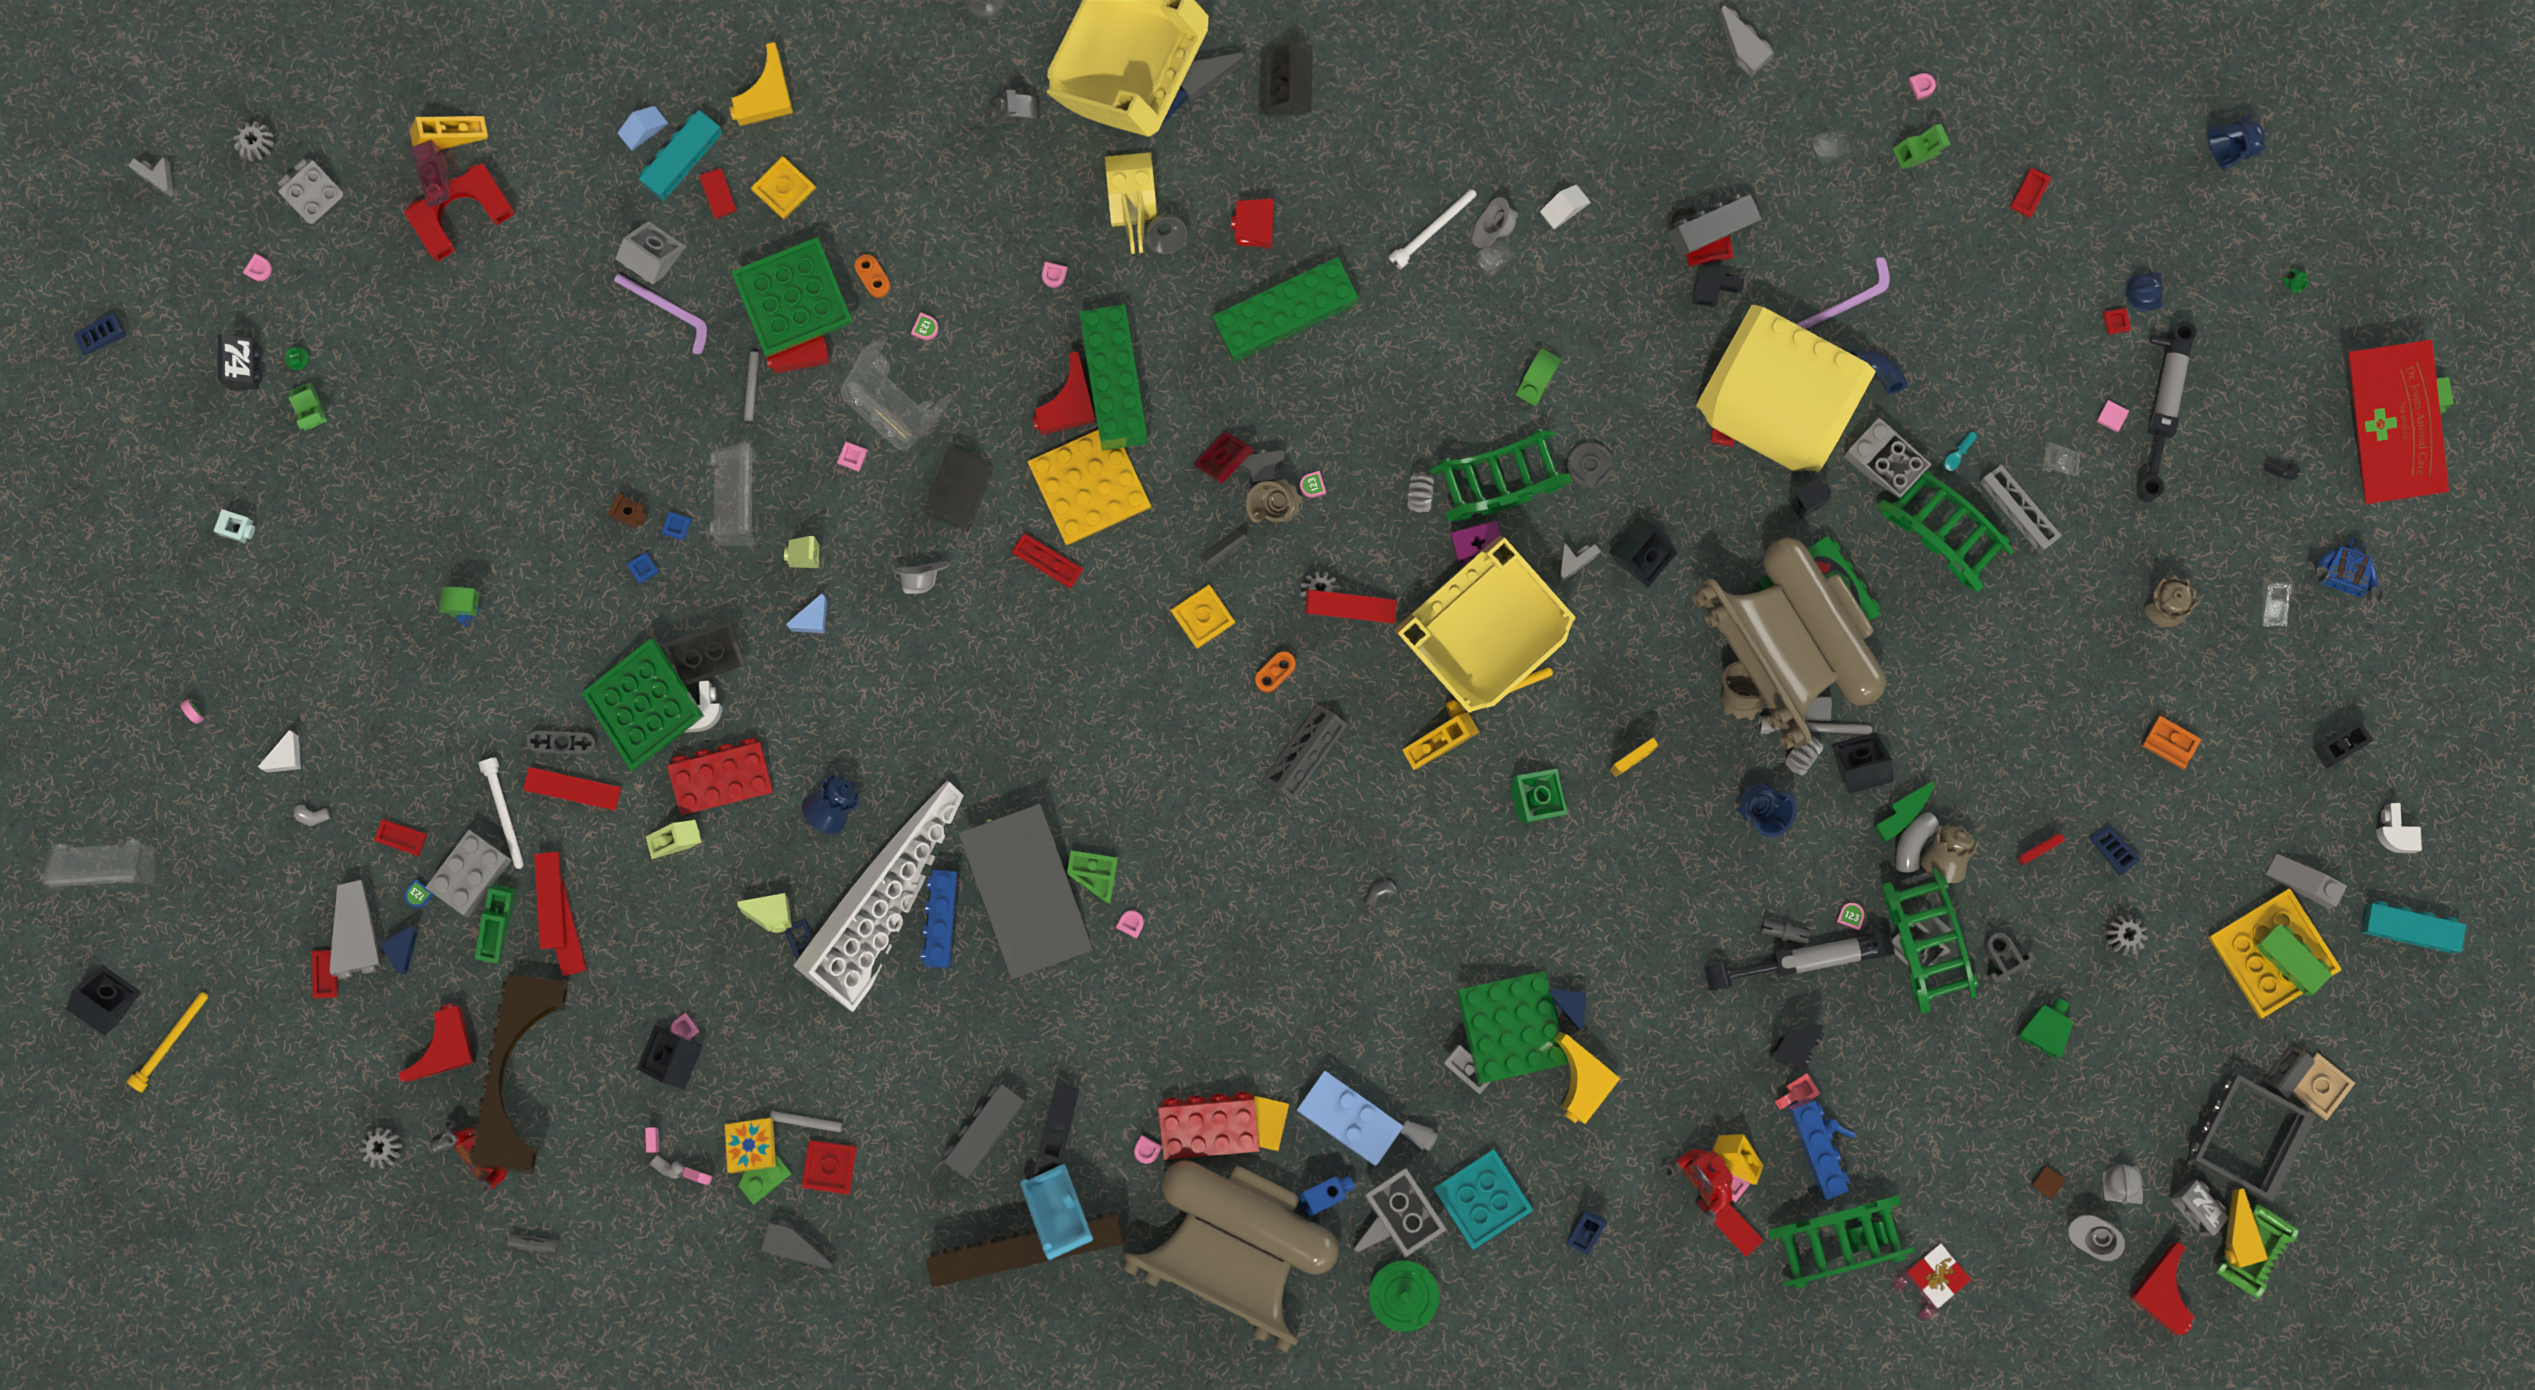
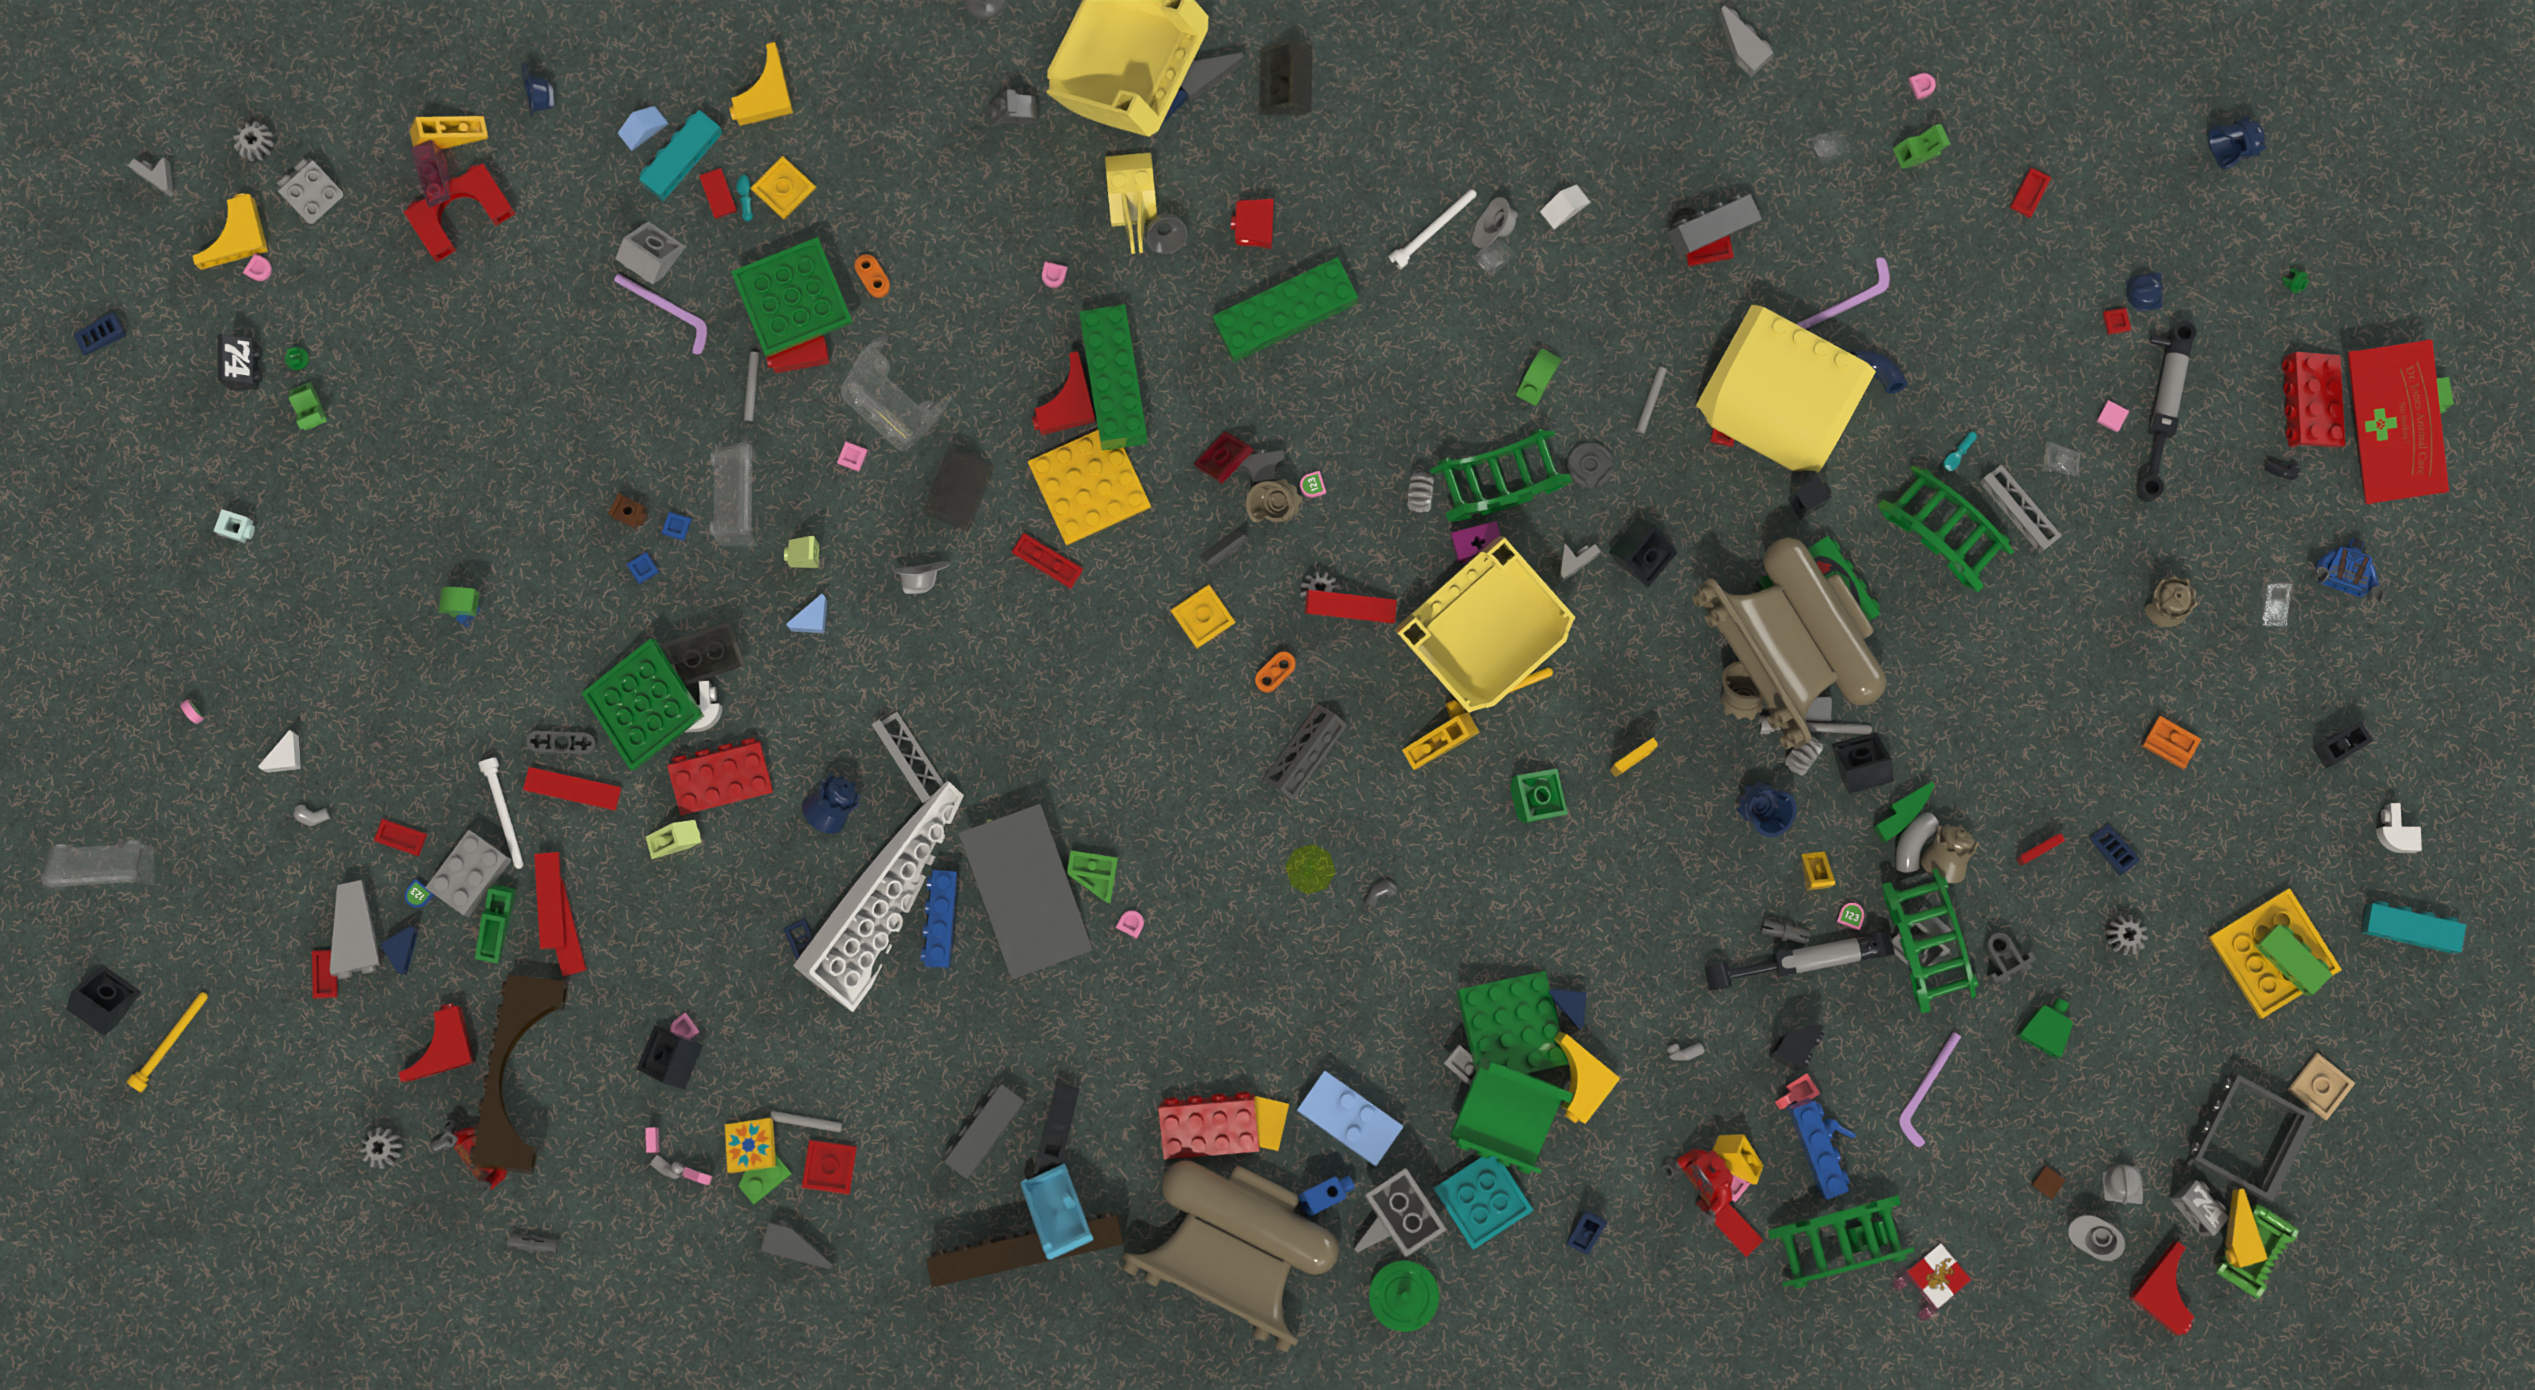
yellowish green slope [738,893,792,933] -> none
tile [911,313,938,340] -> none
bright pink tile [1134,1135,1162,1164] -> none
light grey cone [1401,1120,1438,1151] -> none
black brick [1692,266,1744,307] -> none
light grey slope [1844,418,1931,498] -> none
dark grey slope [2263,1045,2315,1098] -> none
light grey slope [2265,854,2347,909] -> none
none -> yellow arch [193,193,268,270]
none -> dark blue piece [521,62,554,118]
none -> teal piece [736,175,753,222]
none -> light grey fence [872,712,944,804]
none -> clear neon green piece [1285,844,1336,895]
none -> green panel [1449,1057,1573,1175]
none -> light grey bar [1636,367,1667,434]
none -> light grey arm [1667,1043,1704,1060]
none -> yellow slope [1801,851,1835,891]
none -> lavender piece [1899,1032,1961,1147]
none -> red bracket [2282,352,2345,447]

